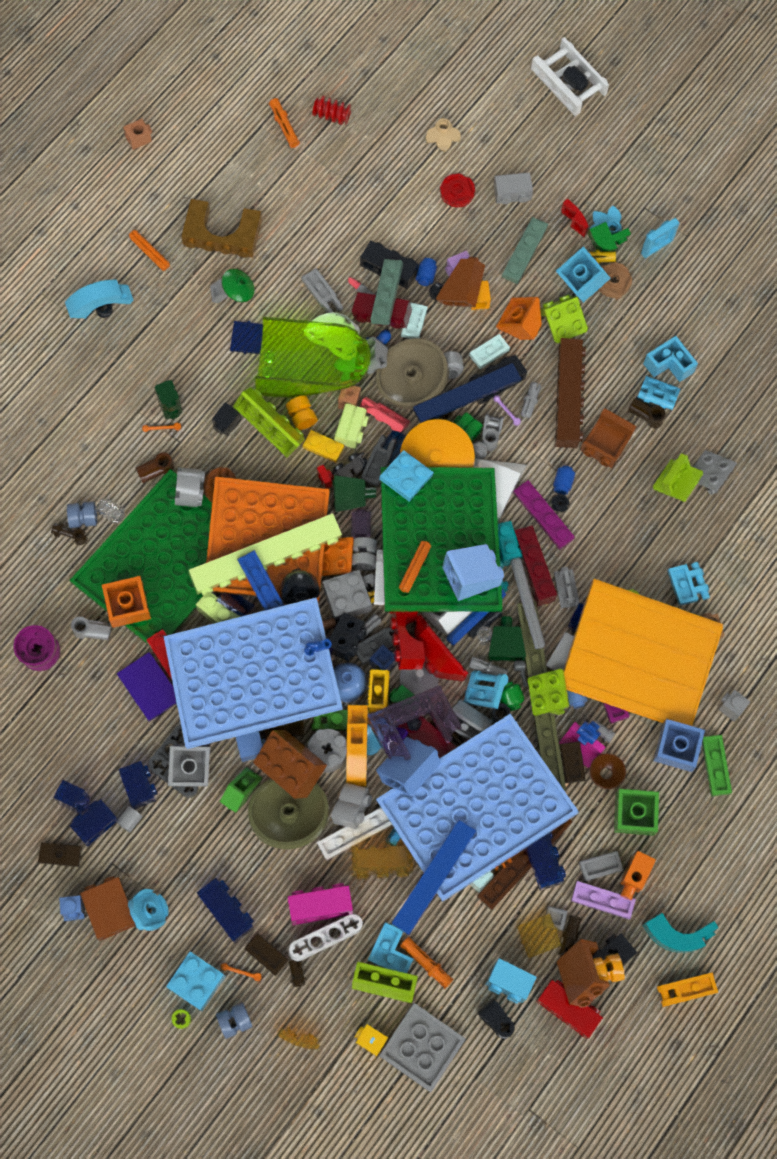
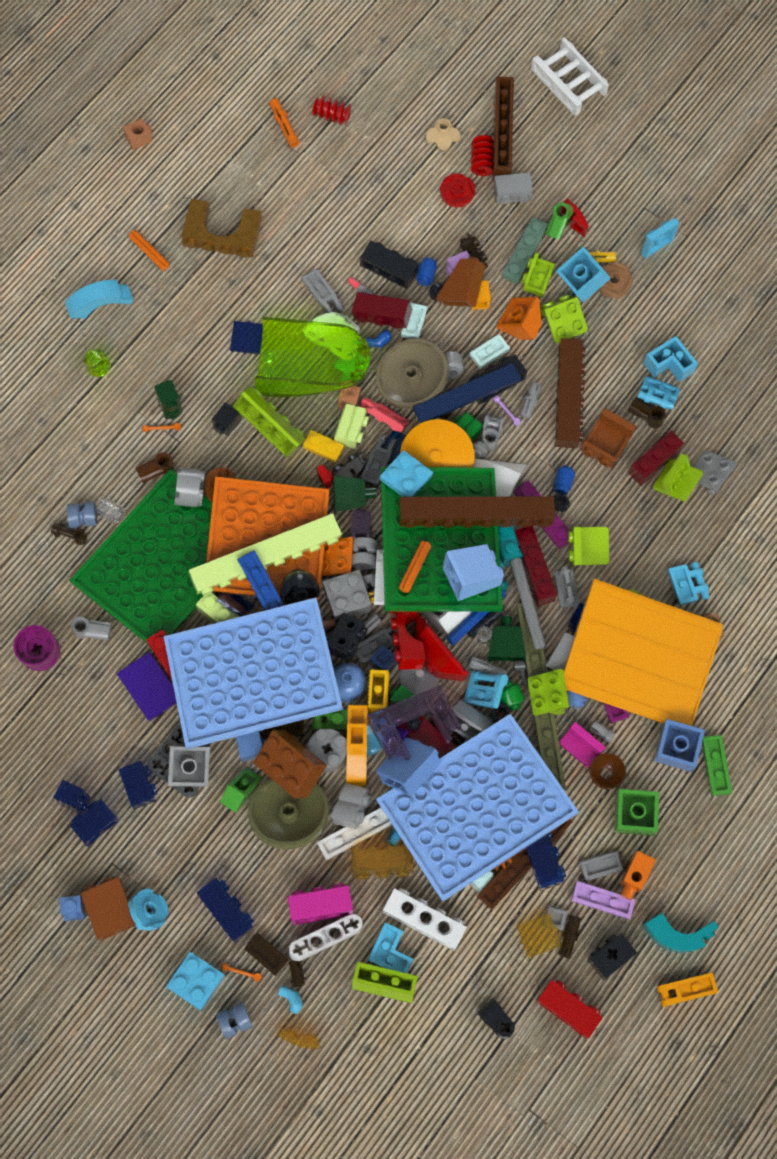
dark brown plate [38,842,82,867] -> none
black bush [96,304,113,318] -> none
orange brick [102,576,151,628] -> none
light grey beam [116,806,143,833] -> none
lime bush [171,1009,191,1029] -> none
light grey plate [210,278,229,304] -> none
green dish [221,269,255,302] -> none
light orange wheel [286,395,318,430] -> none
blue arm [304,639,332,656] -> none
yellow brick [355,1024,388,1057] -> none
light grey piece [362,337,388,374] -> none
sand green plate [371,259,403,325] -> none
light grey plate [379,1003,465,1093] -> none
blue tile [392,820,476,935] -> none
orange pin [400,937,454,989] -> none
medium azure brick [485,958,537,1004] -> none
dark orange panel [556,939,610,1007] -> none
dark brown plate [560,741,586,784] -> none
black brick [563,65,589,92] -> none
blue gear [576,721,601,746] -> none
green brick [587,222,631,252] -> none
medium azure plate [590,206,622,235] -> none
light orange wheel [593,953,625,983] -> none
light grey brick [719,690,750,722] -> none
none -> clear neon green head [83,349,111,377]
none -> medium azure arm [278,985,303,1014]
none -> white brick [382,888,467,951]
none -> reddish brown brick [398,496,556,528]
none -> dark brown hinge [460,233,489,268]
none -> red piece [471,135,494,177]
none -> reddish brown brick [492,76,514,180]
none -> lime bracket [521,253,555,297]
none -> bright green piece [545,203,573,239]
none -> lime bracket [568,527,609,565]
none -> dark red brick [628,431,684,486]

